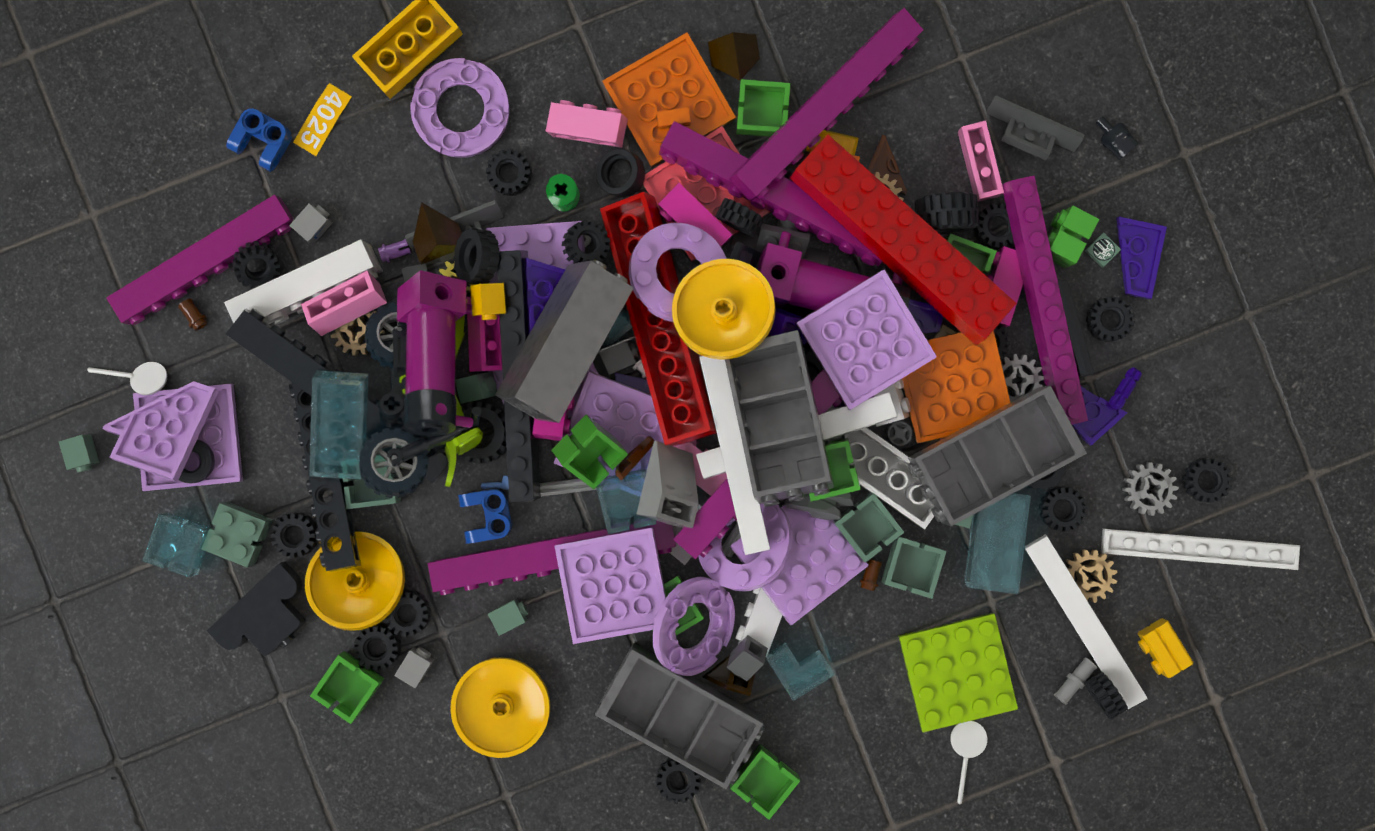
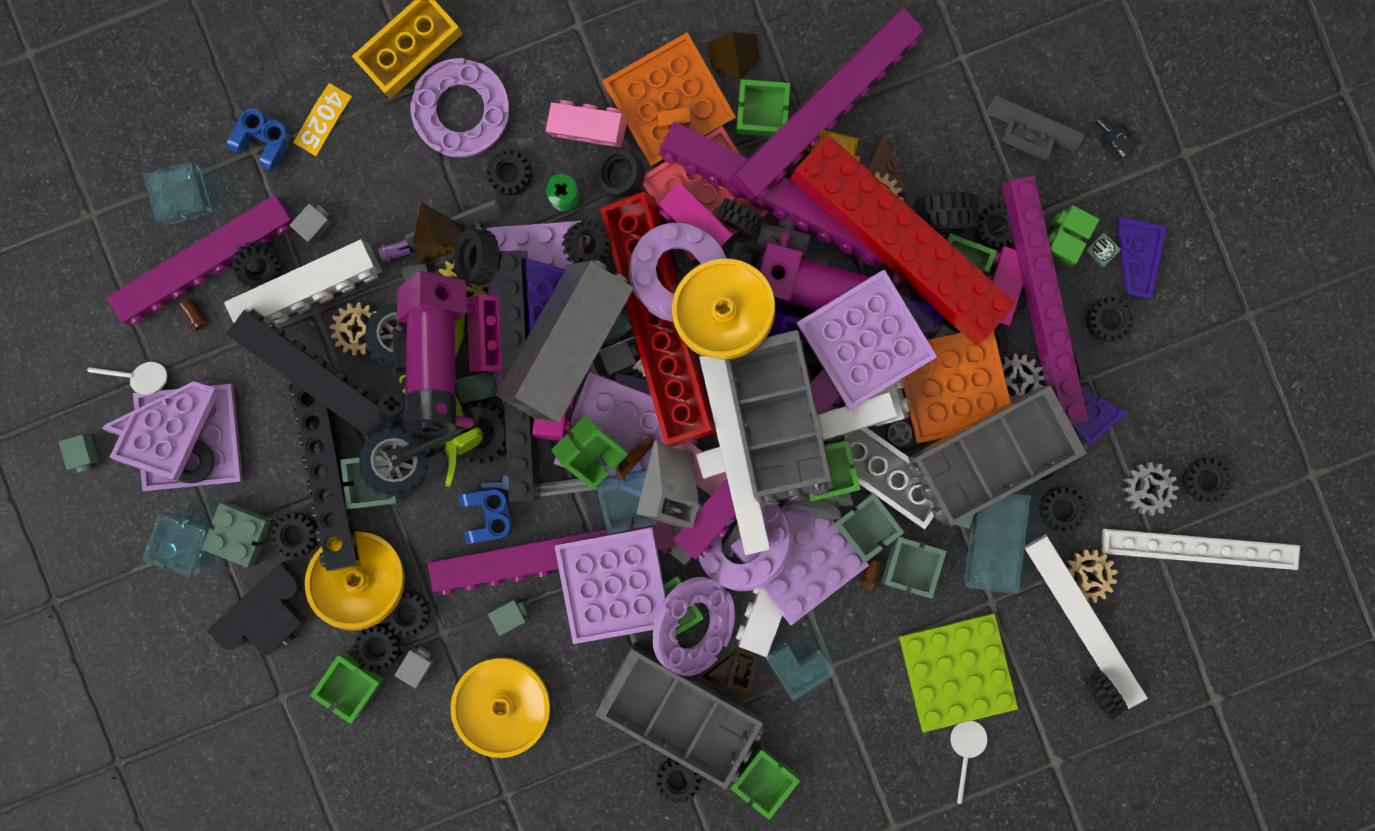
bright pink brick [301,271,387,336] -> none
clear light blue brick [309,370,368,479] -> none
yellow brick [470,283,506,320] -> none
dark grey brick [727,635,768,681] -> none
bright pink brick [958,121,1004,202] -> none
light grey pin [1054,657,1098,705] -> none
dark purple axle [1109,367,1142,410] -> none
yellow brick [1137,618,1194,678] -> none
none -> clear light blue piece [143,161,212,226]

